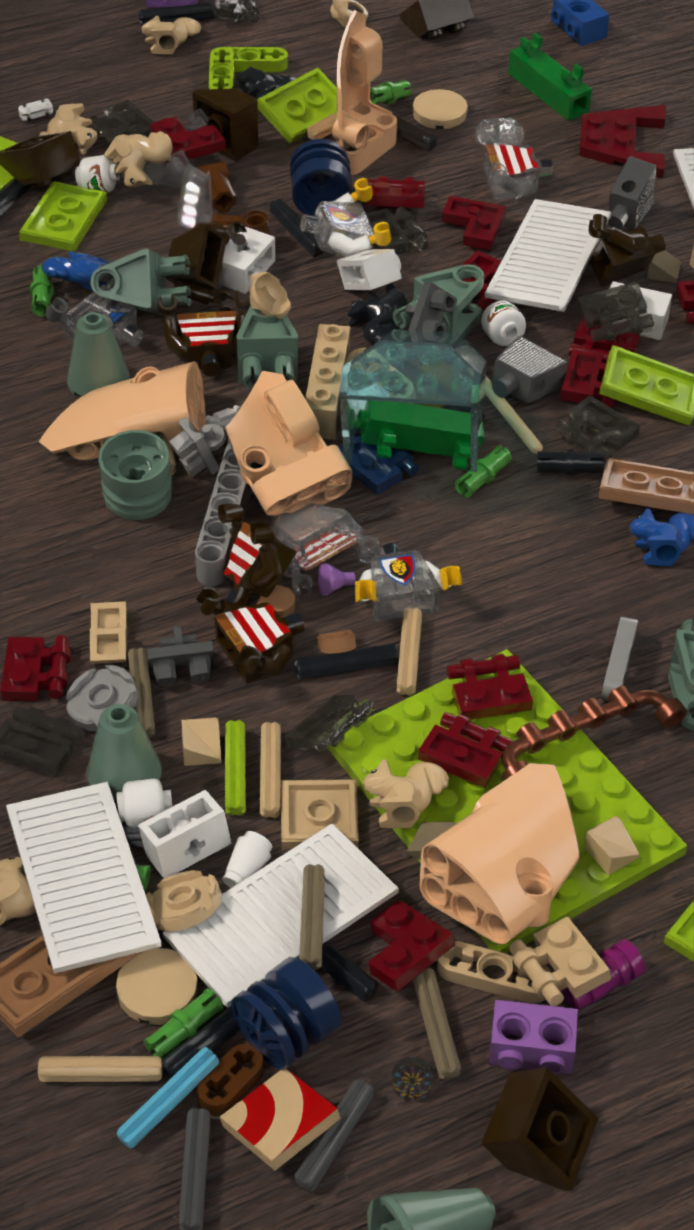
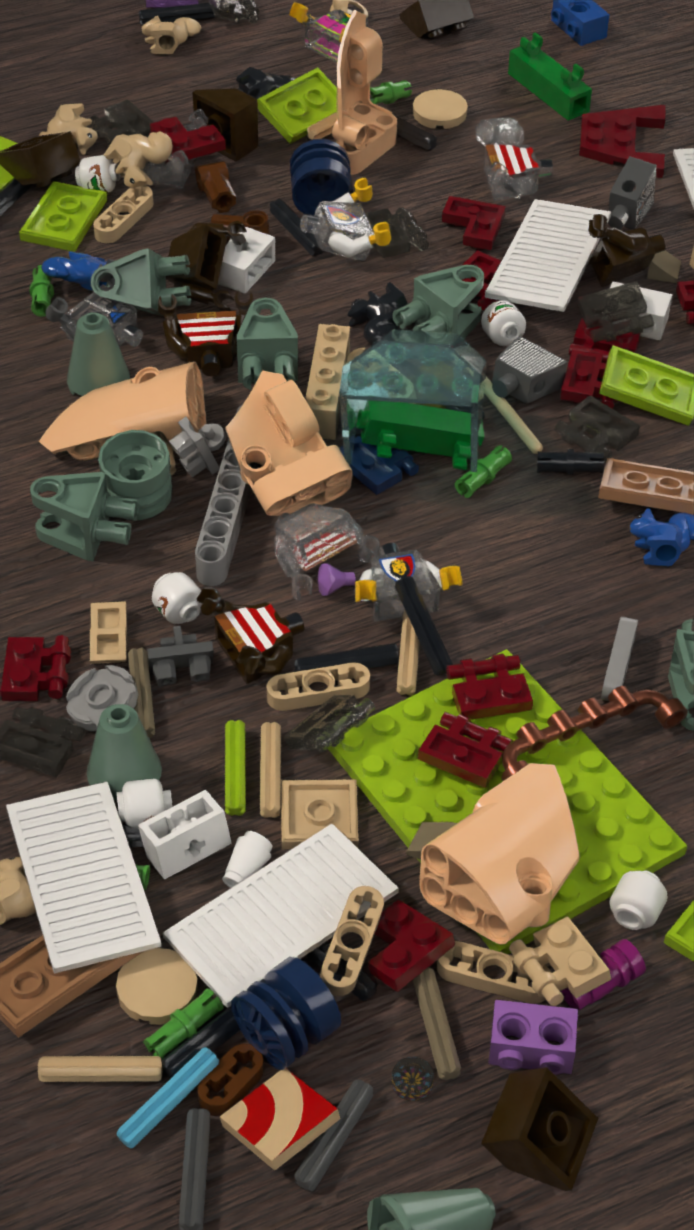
white piece [18,98,53,122] -> none
tan tile [146,870,222,932] -> none
clear slope [178,164,212,229] -> none
tan slope [181,718,221,766] -> none
white piece [206,405,239,430] -> none
lime beam [209,47,288,89] -> none
dark brown torso [218,503,297,605] -> none
tan piece [249,271,291,319] -> none
medium nougat tile [257,585,295,618] -> none
dark tan axle [299,864,325,970] -> none
medium nougat tile [317,630,356,654] -> none
white brick [337,249,402,290] -> none
tan animal [363,759,449,828] -> none
dark red plate [366,176,425,208] -> none
dark grey hips [405,282,457,347] -> none
tan slope [584,816,640,875] -> none
none -> sand green piece [30,472,140,561]
none -> tan beam [93,185,154,243]
none -> white head [152,572,203,624]
none -> tan beam [267,663,370,711]
none -> torso [289,2,368,63]
none -> tan beam [320,886,384,996]
none -> black axle [395,576,453,676]
none -> white head [609,871,668,930]

